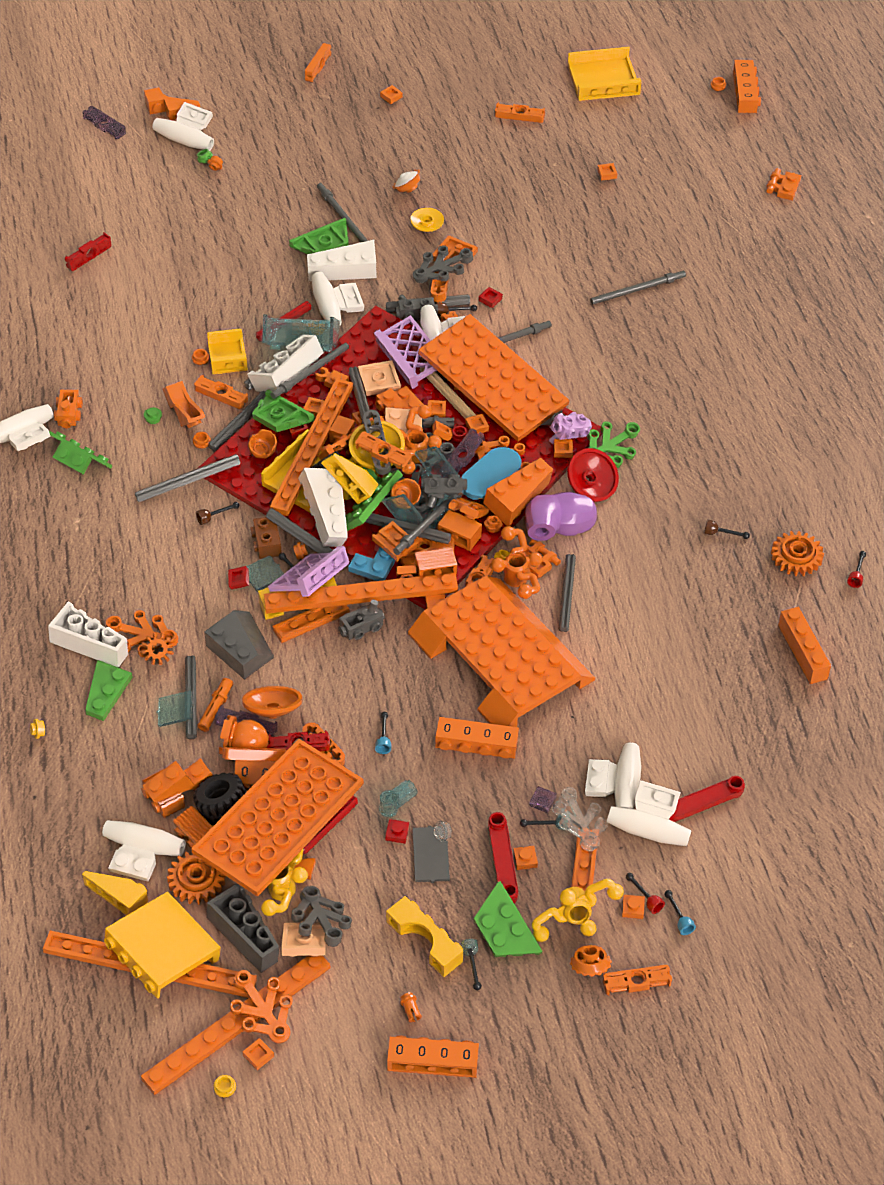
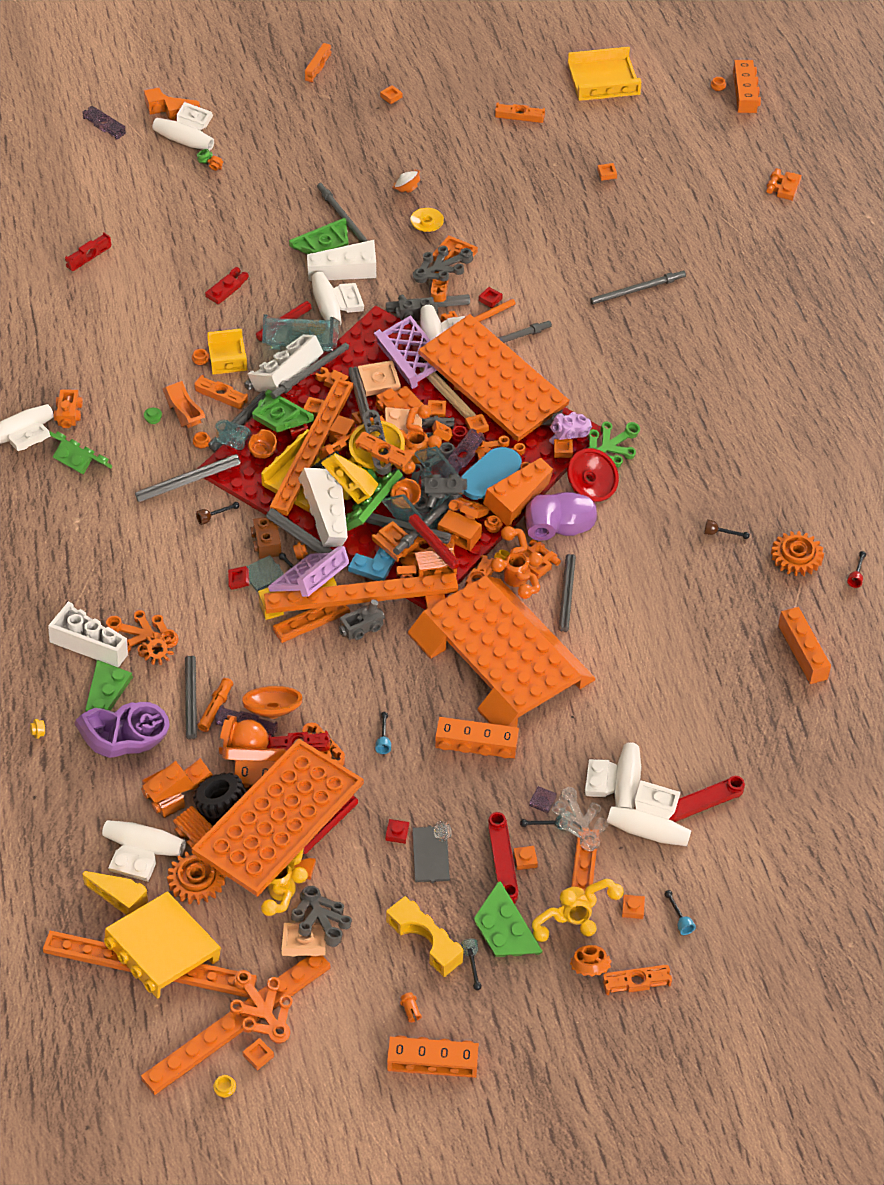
clear light blue piece [157,690,194,727] -> none
dark grey wedge [204,610,274,680] -> none
dark grey wedge [207,883,279,973] -> none
clear light blue piece [379,780,418,817] -> none
hinge [436,302,477,316] -> none
red hinge [626,873,665,914] -> none
none -> medium lavender piece [75,702,169,758]
none -> red hinge [205,267,249,304]
none -> clear light blue piece [215,420,252,450]
none -> red axle [408,514,460,570]
none -> orange bar [474,299,516,322]

